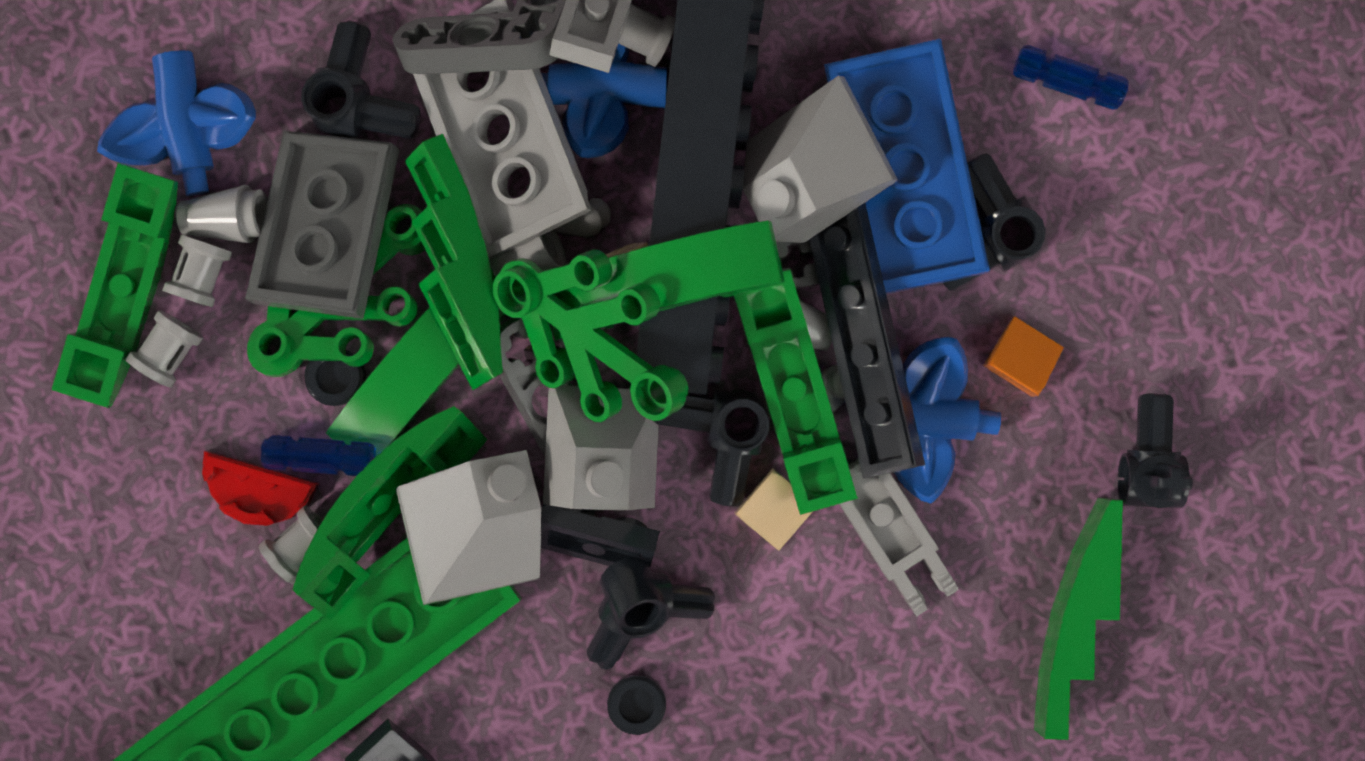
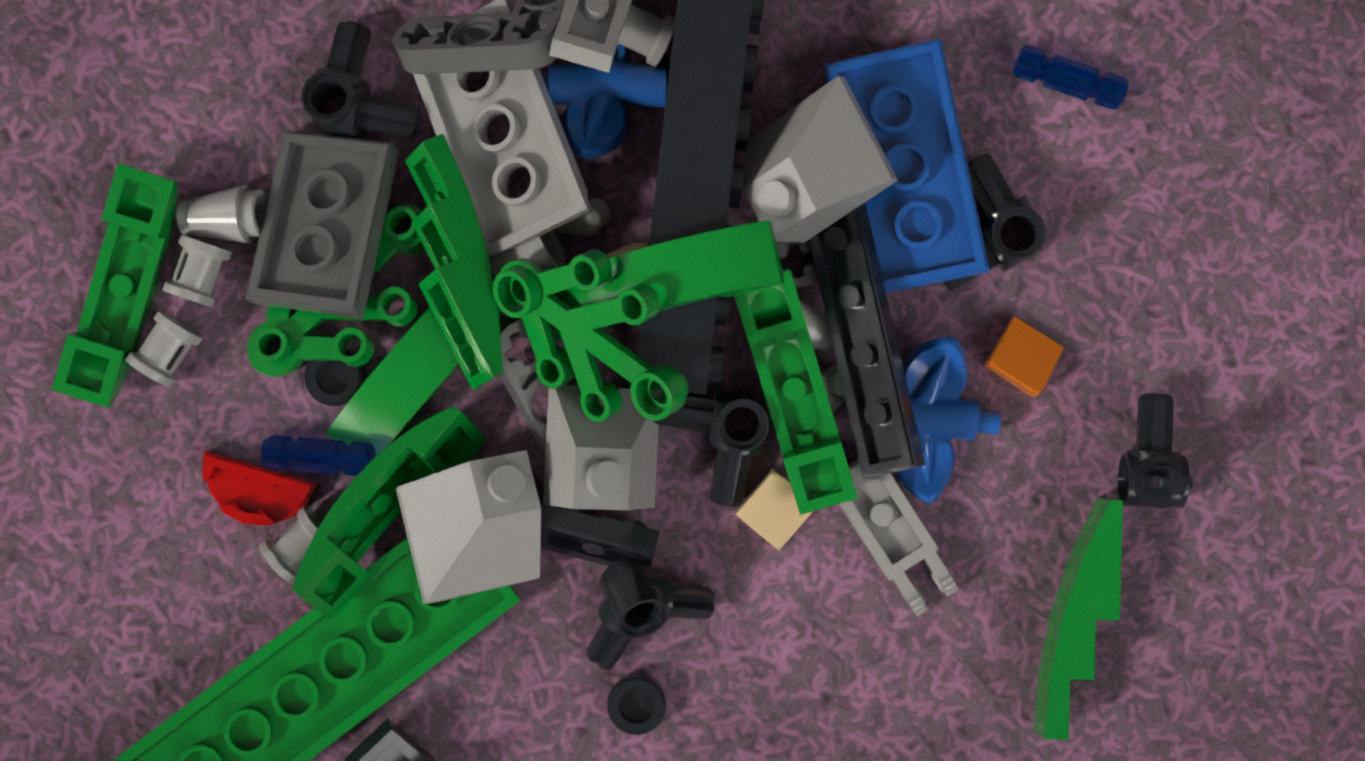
blue plant [97,50,256,196] -> none

